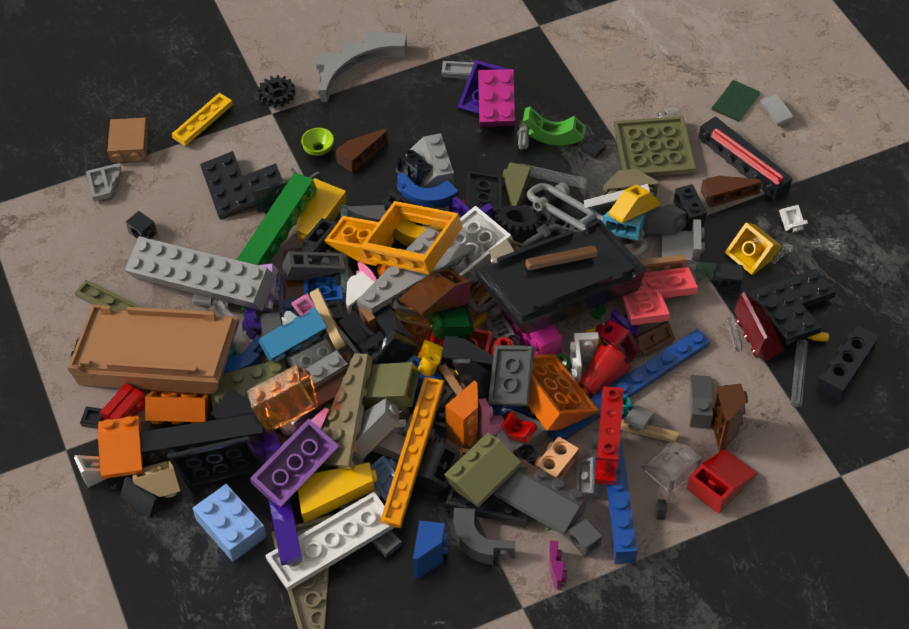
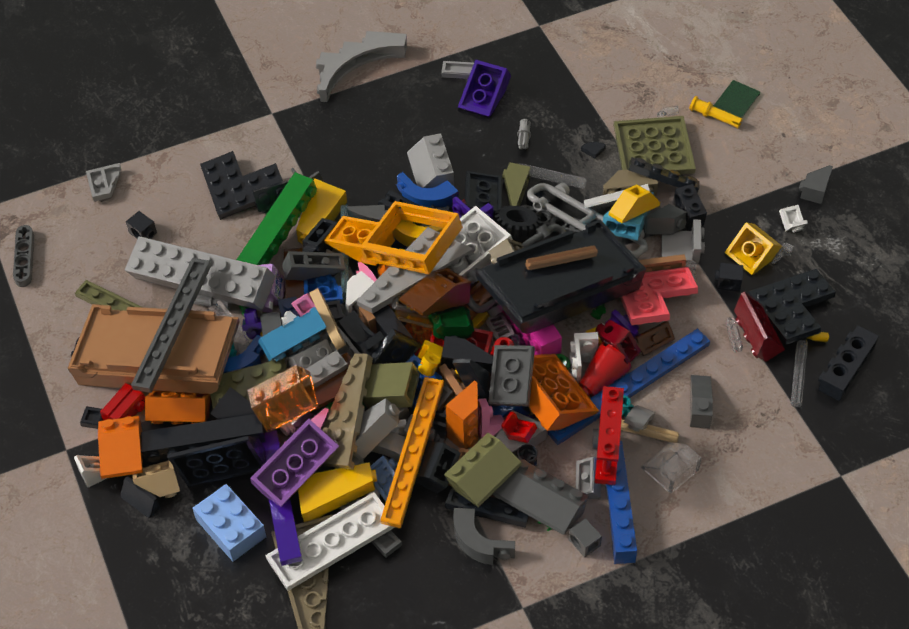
medium nougat brick [107,118,148,163] -> none
yellow plate [172,93,233,146] -> none
black gear [258,75,296,108] -> none
lime piece [301,128,334,156] -> none
reddish brown slope [336,129,388,173] -> none
black bracket [395,150,432,187] -> none
blue slope [413,520,449,579] -> none
dark pink brick [478,69,515,127] -> none
bright green arch [523,106,585,146] -> none
light nougat brick [534,436,579,480] -> none
magenta slope [549,540,568,590] -> none
black tile [657,499,667,520] -> none
red slope [686,449,758,514] -> none
clear green tile [696,262,716,281] -> none
black brick [699,116,792,200] -> none
reddish brown slope [701,175,762,208] -> none
axle [711,129,784,185] -> none
reddish brown slope [711,384,748,452] -> none
light grey slope [760,94,793,126] -> none
none -> dark grey beam [13,225,34,287]
none -> dark grey plate [131,258,212,393]
none -> black plate [628,157,699,193]
none -> yellow pin [689,96,743,129]
none -> dark grey slope [799,165,833,204]

